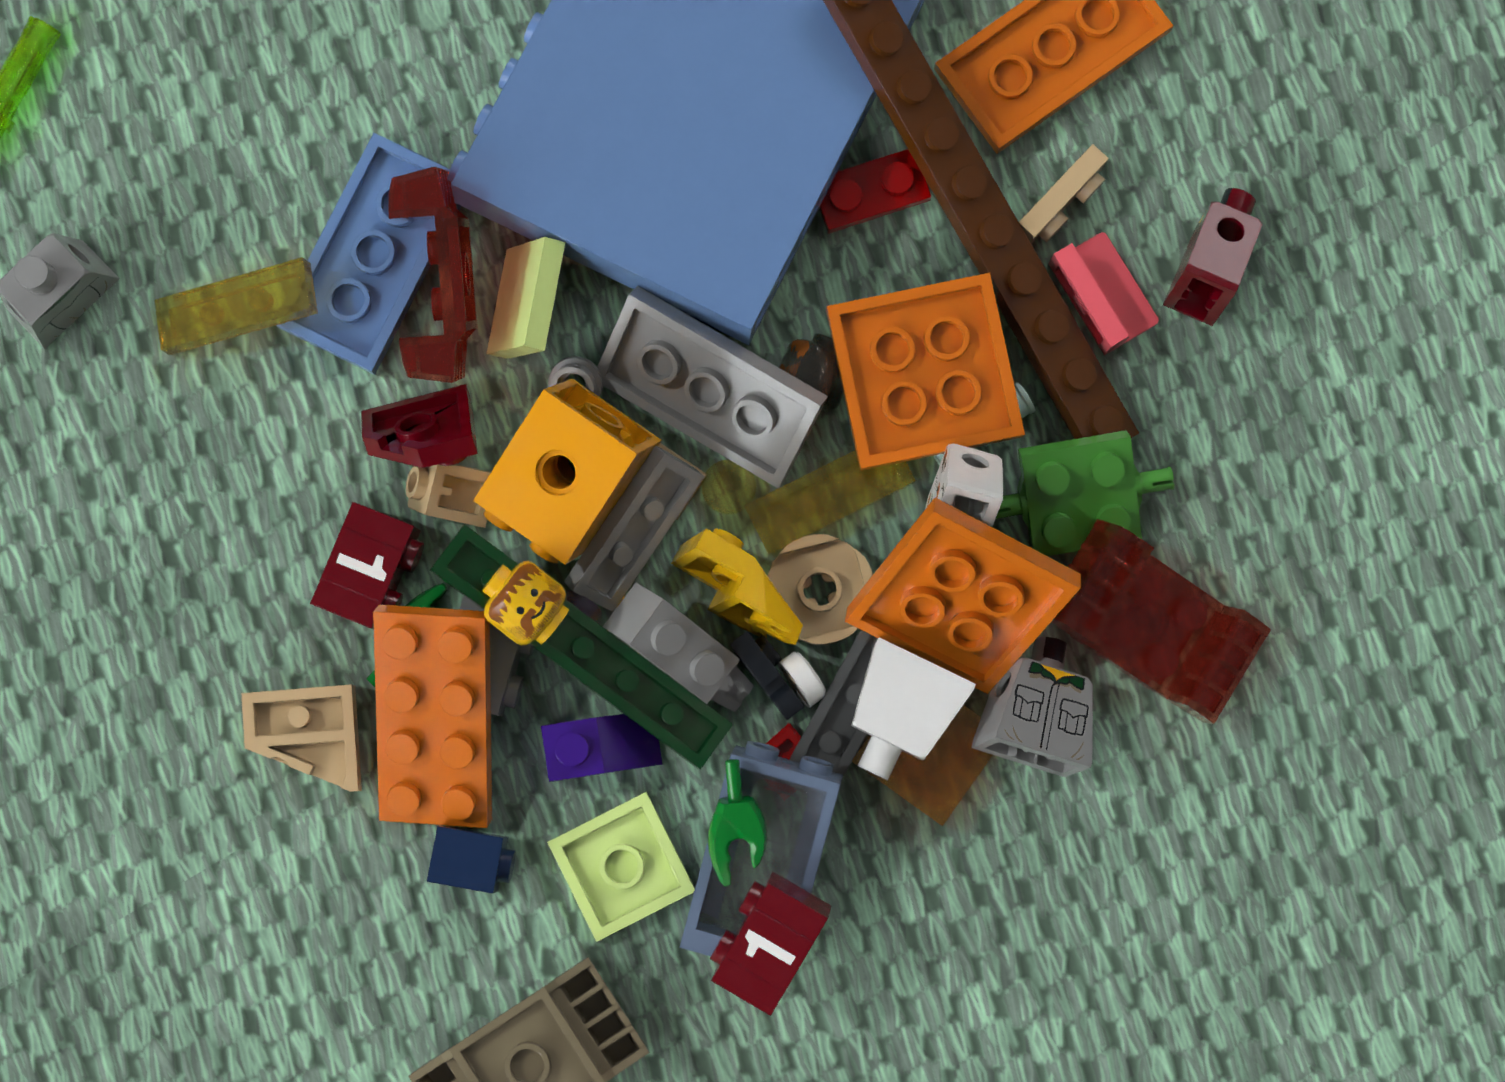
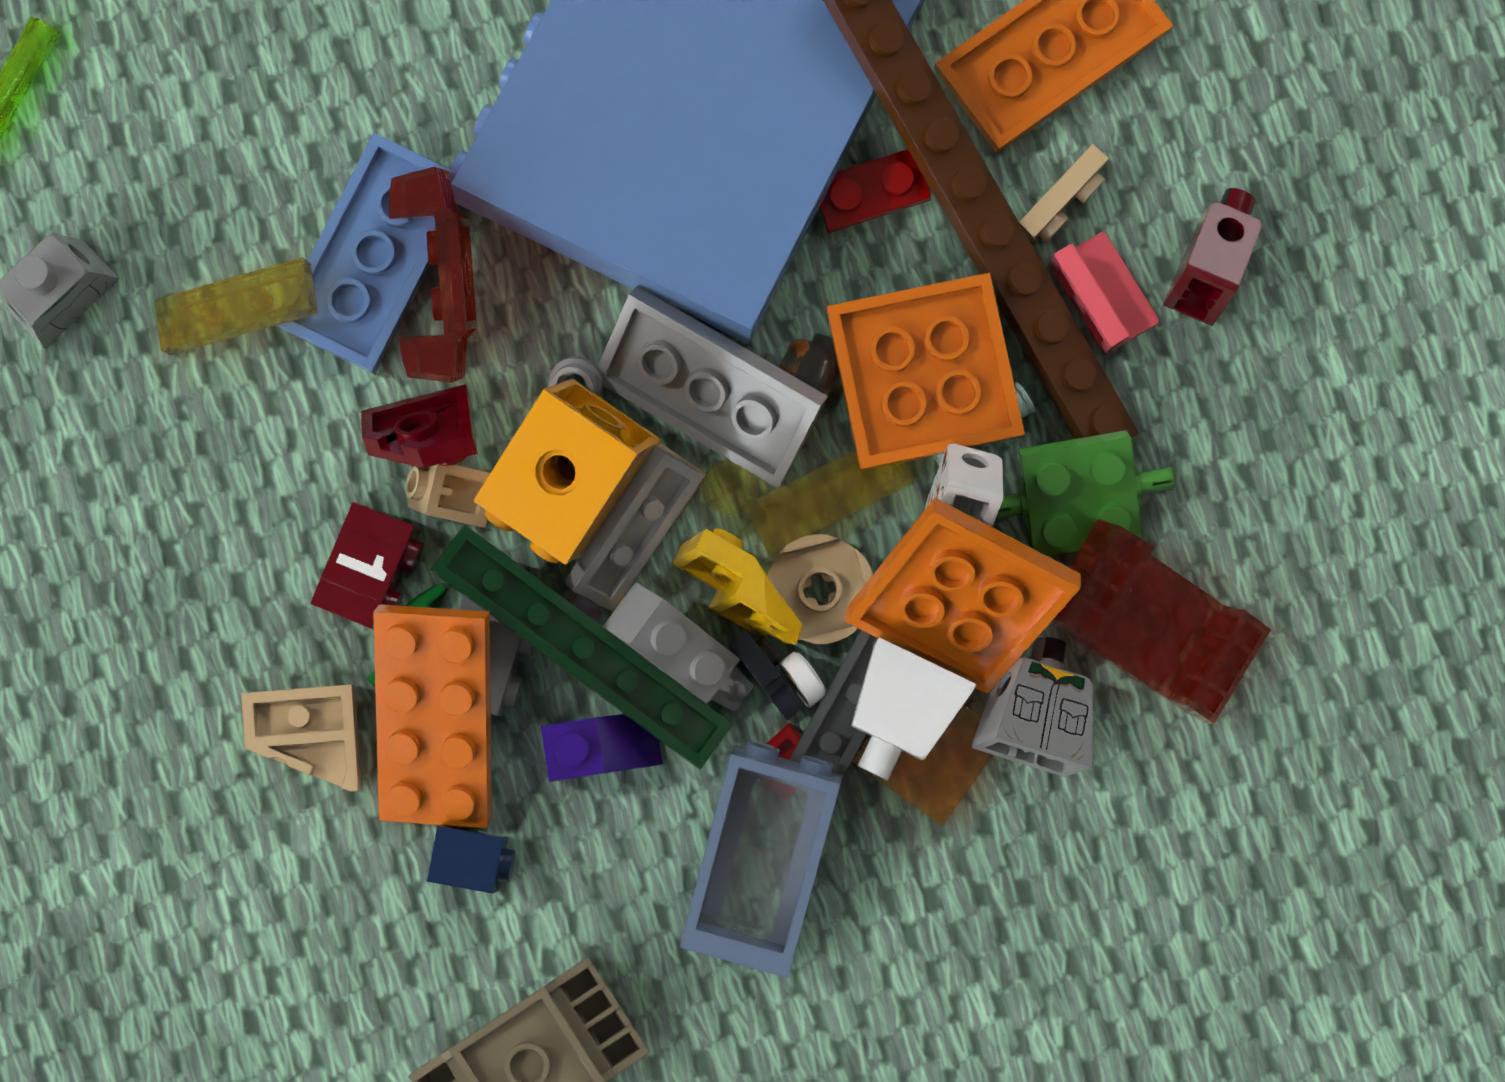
yellow head [482,561,569,646] -> none
yellowish green tile [487,237,565,359] -> none
yellowish green tile [547,792,695,942] -> none
green hand [708,759,767,887] -> none
dark red brick [710,872,831,1016] -> none

